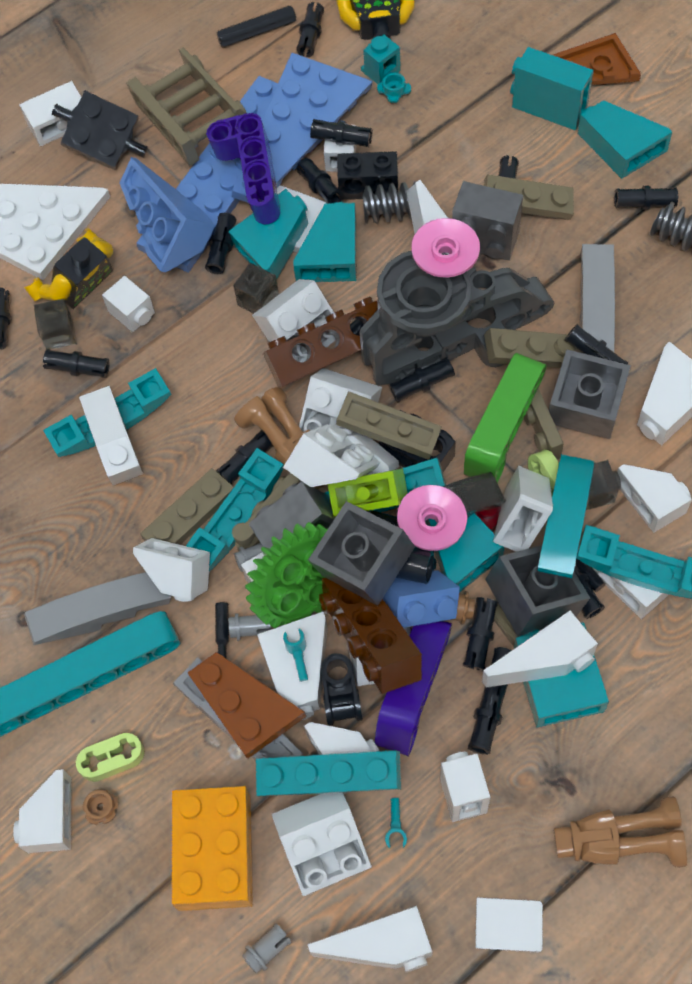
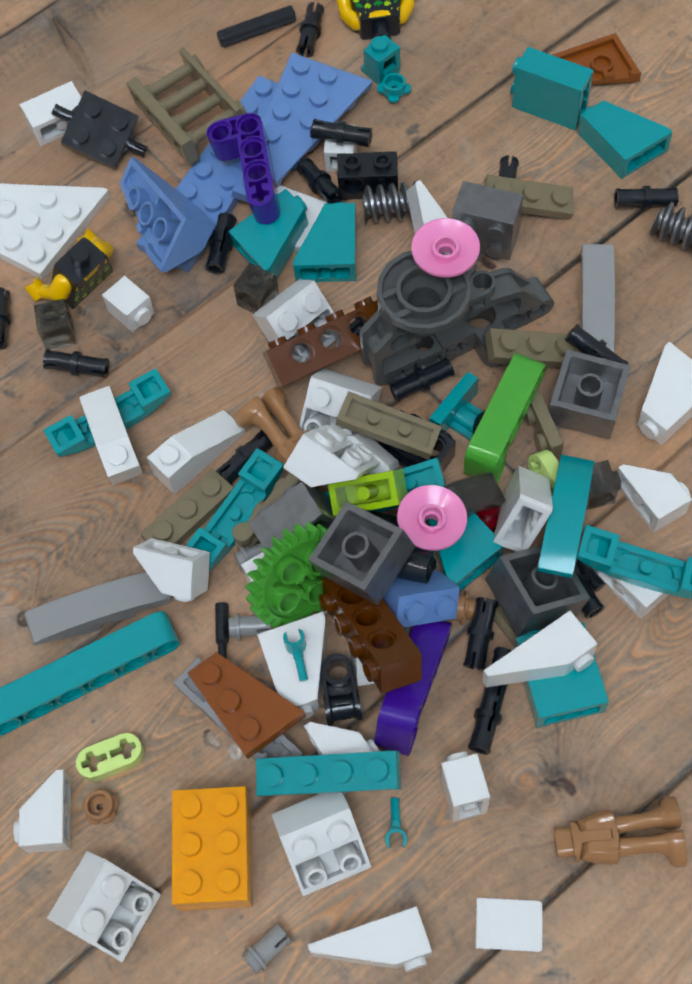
none -> white slope [47,851,161,962]
none -> white slope [147,410,246,495]
none -> teal piece [429,372,514,445]

